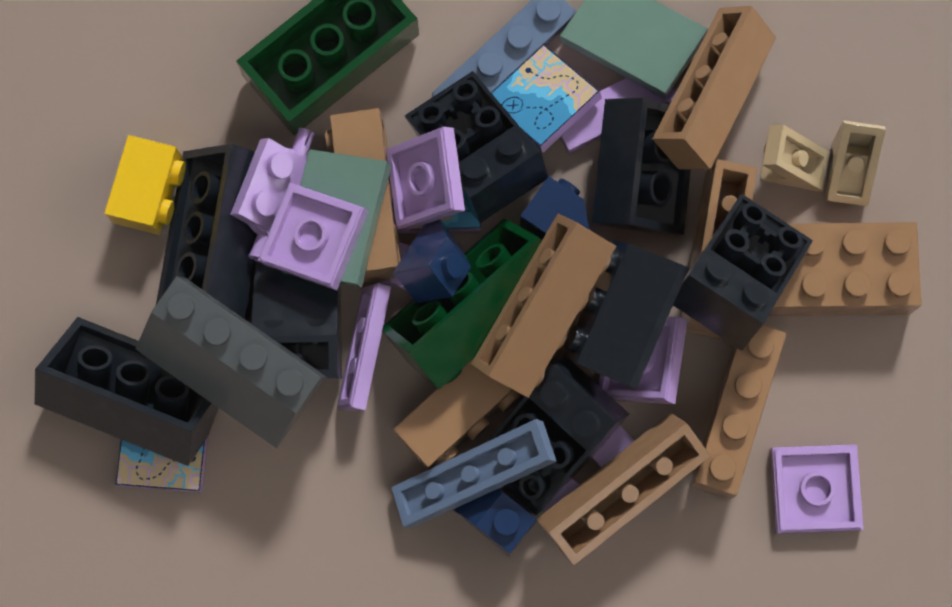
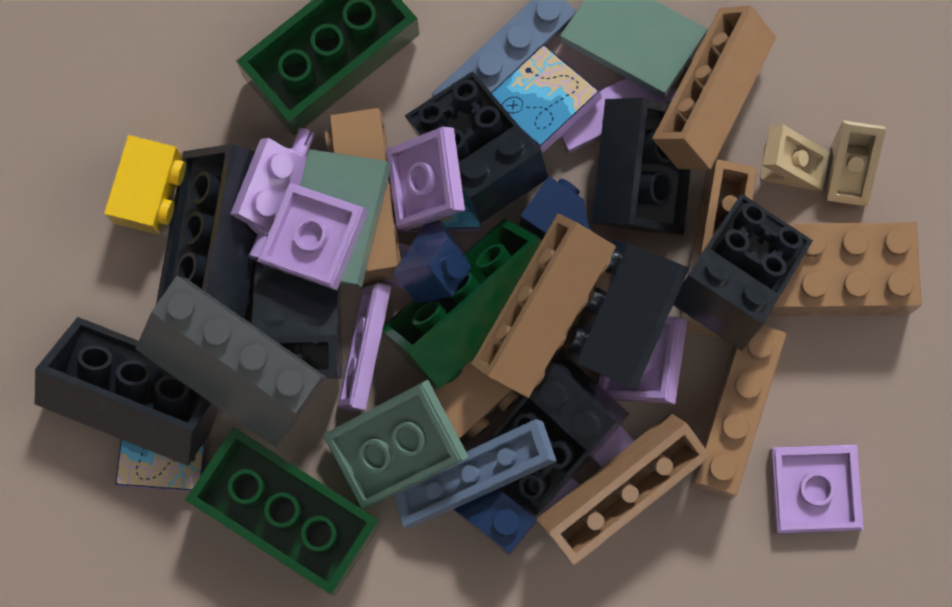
none -> dark green brick [185,427,382,596]
none -> sand green tile [323,380,469,510]

